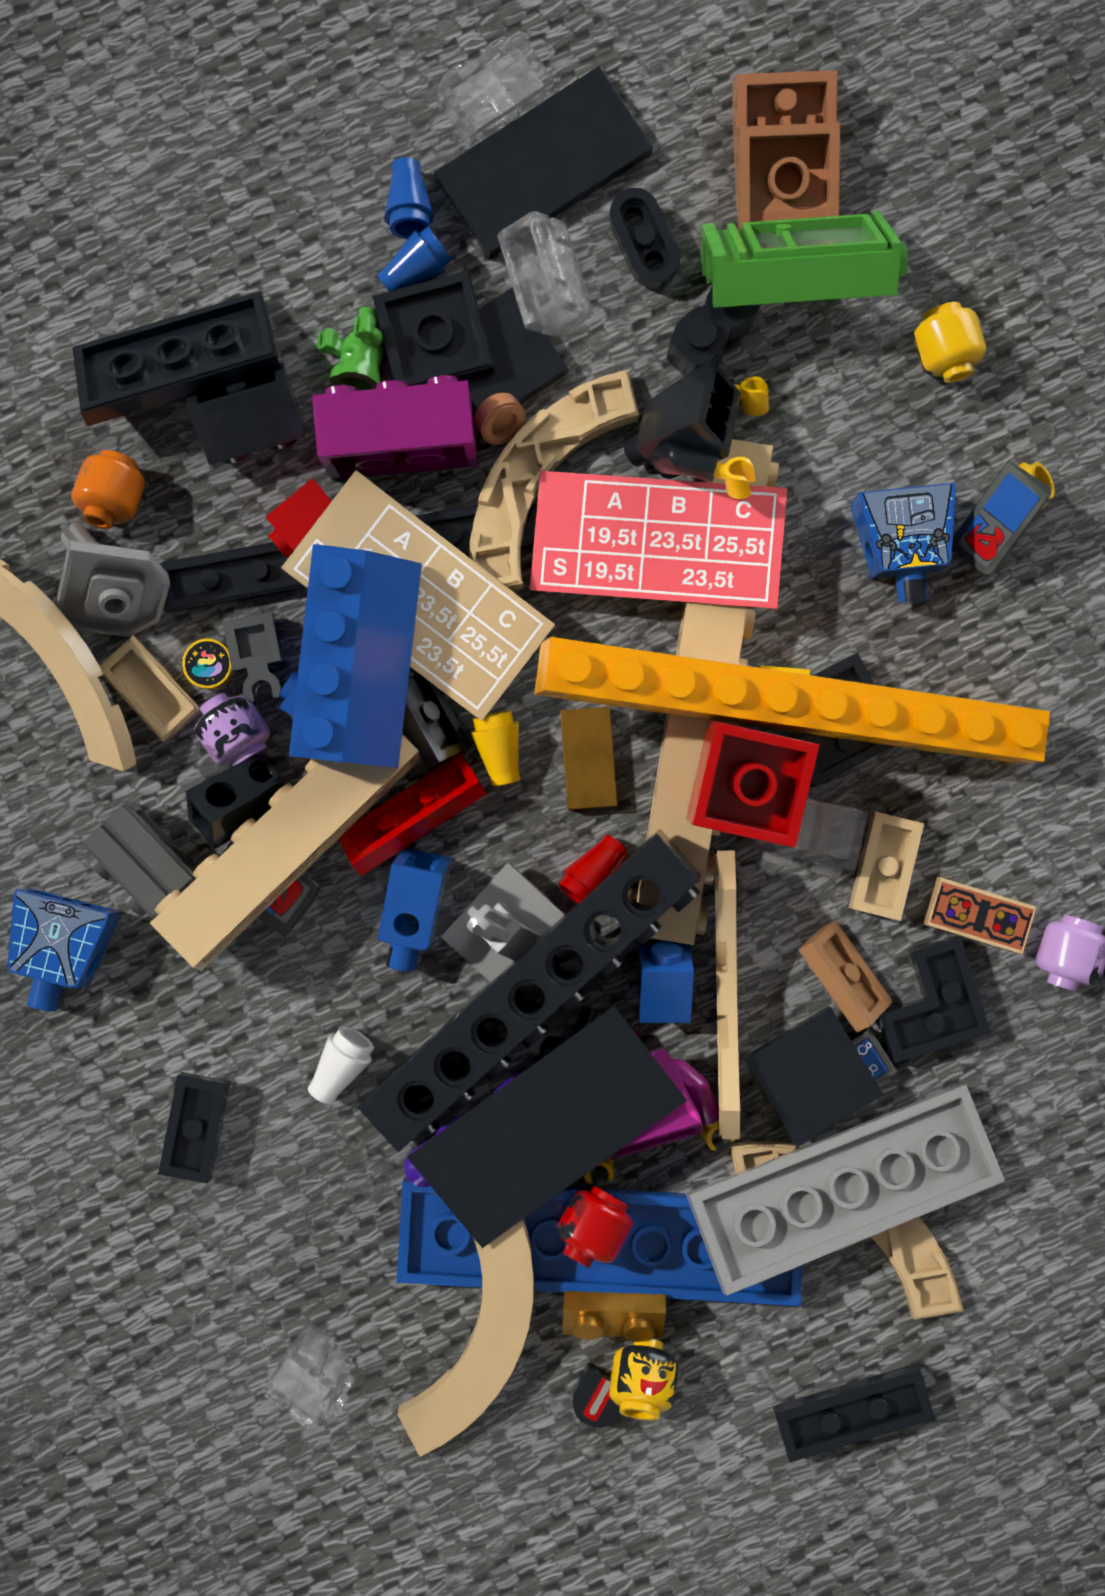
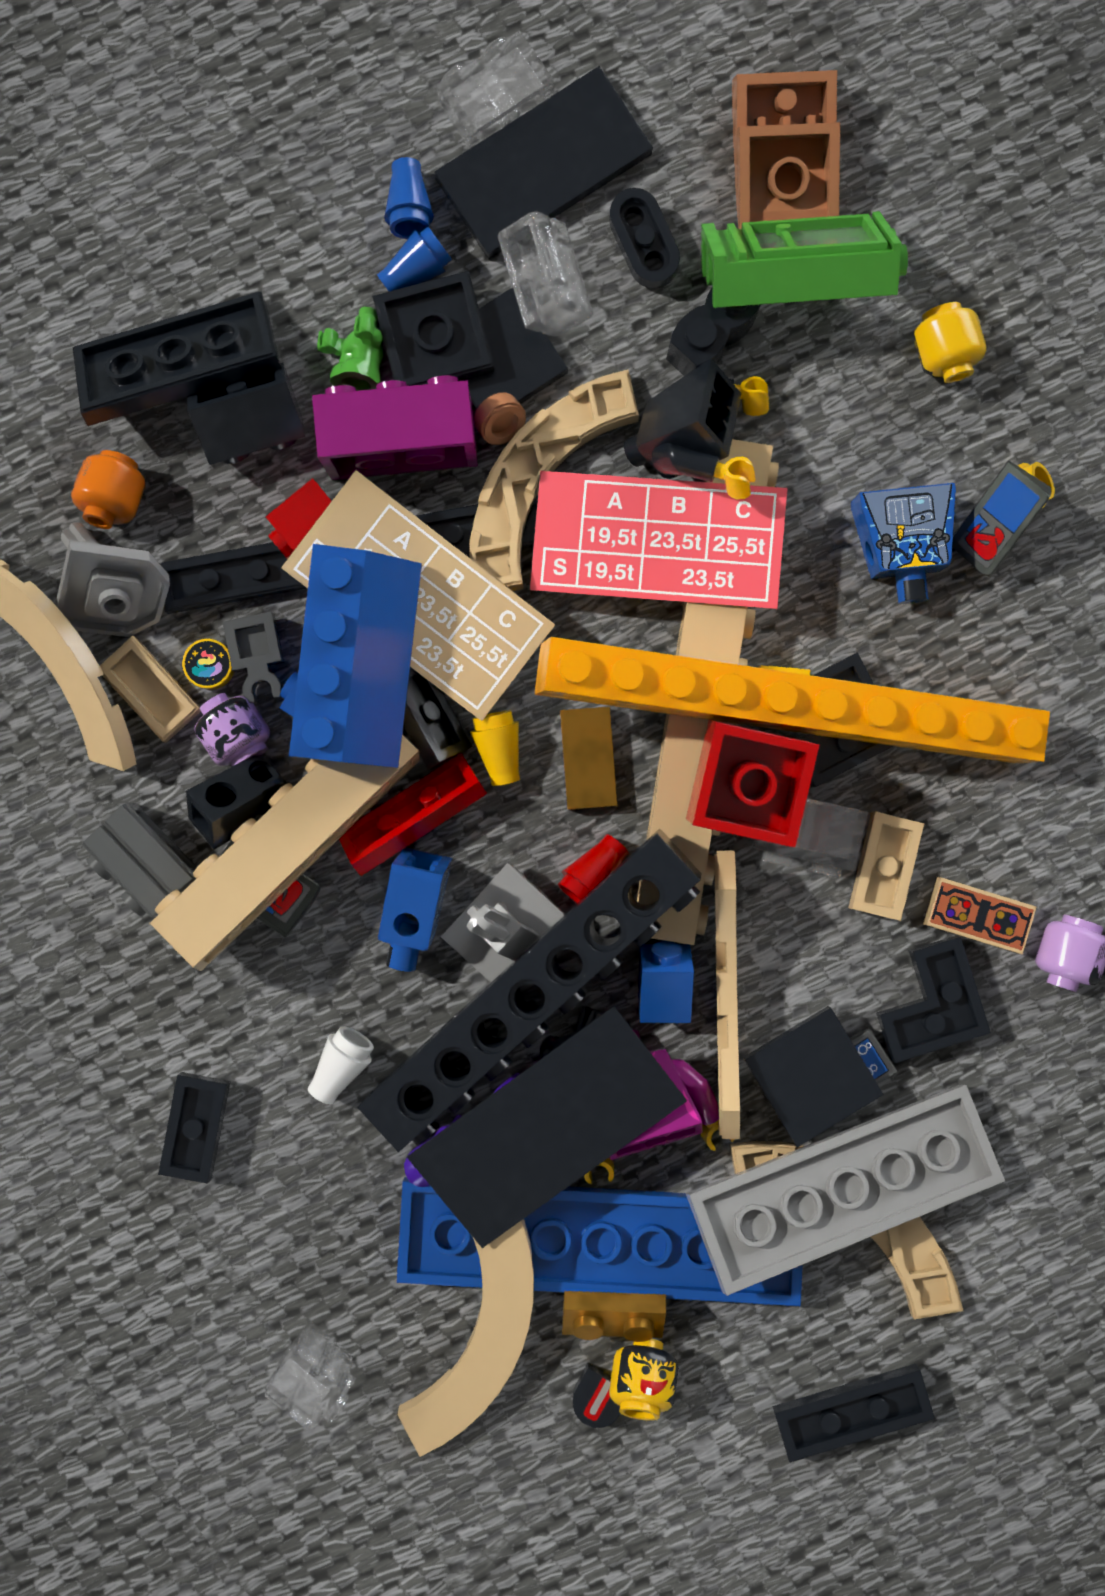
torso [7,888,122,1012] -> none
red head [556,1185,633,1268] -> none
medium nougat plate [798,920,893,1032] -> none

